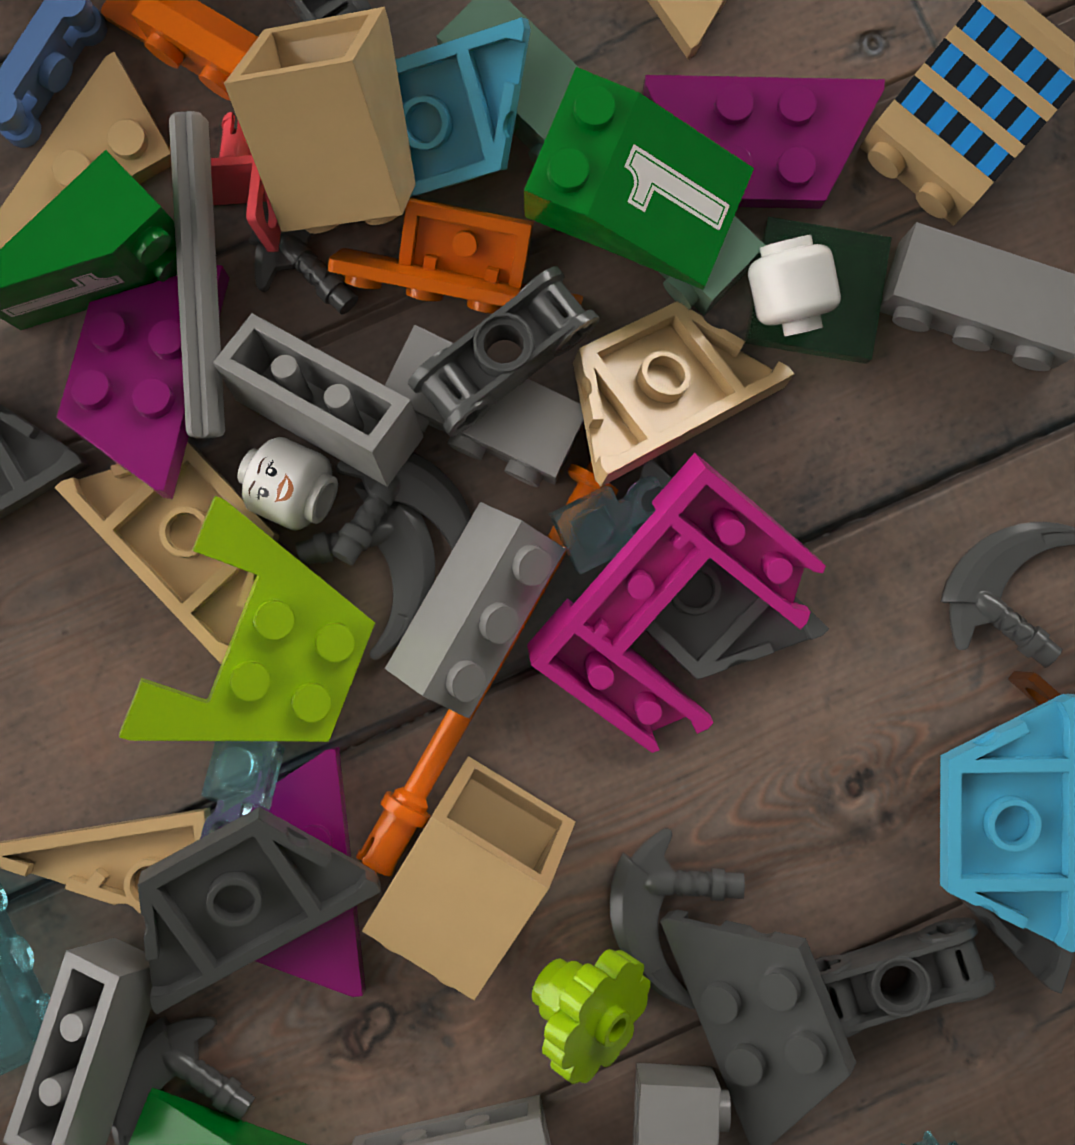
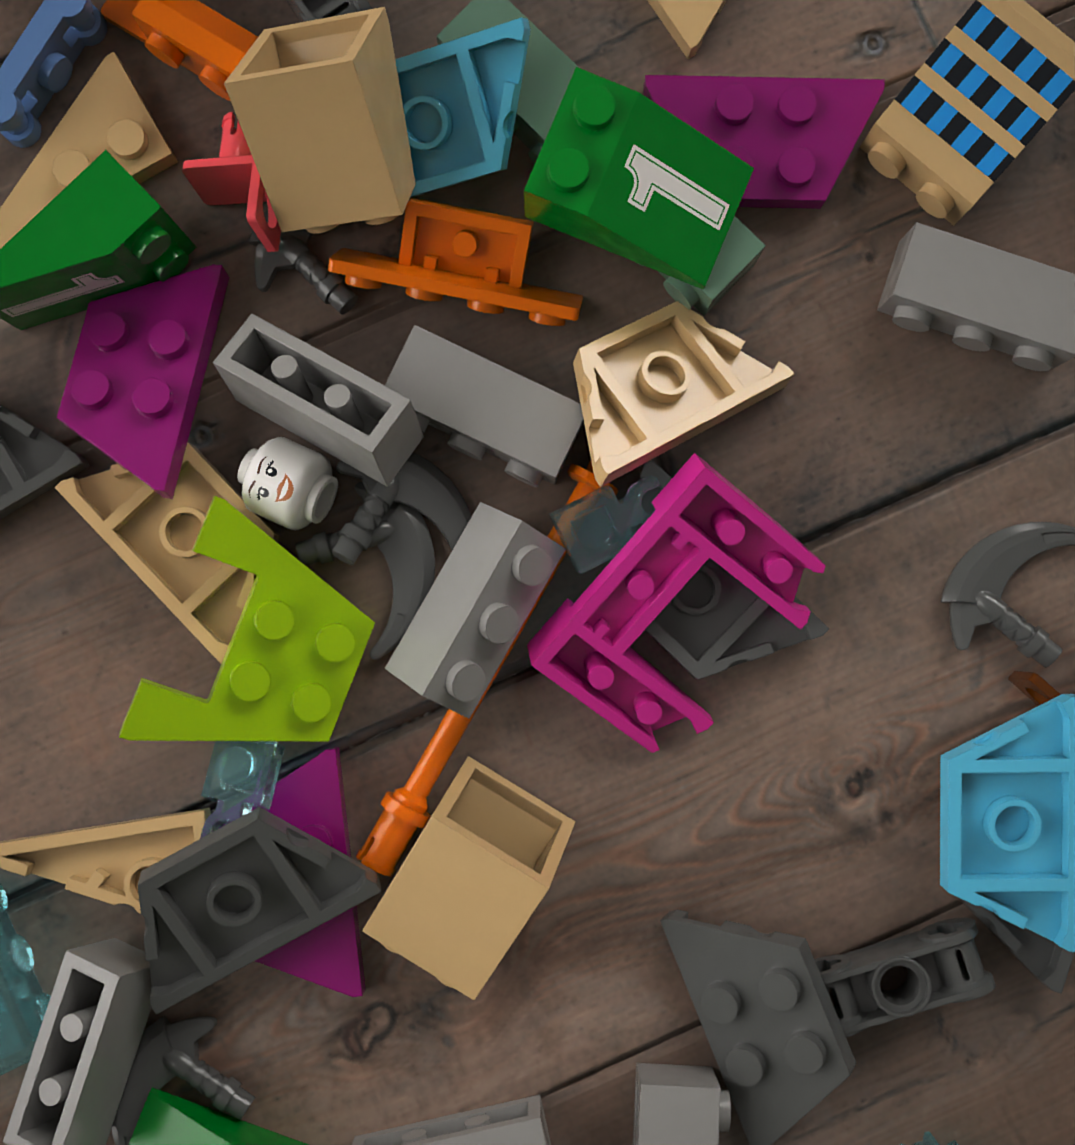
light grey axle [169,111,225,438] -> none
dark grey piece [408,266,600,437] -> none
lime plant [532,949,651,1084] -> none
dark grey piece [610,828,745,1009] -> none
clear green plate [745,216,892,364] -> none
white head [748,235,841,337] -> none

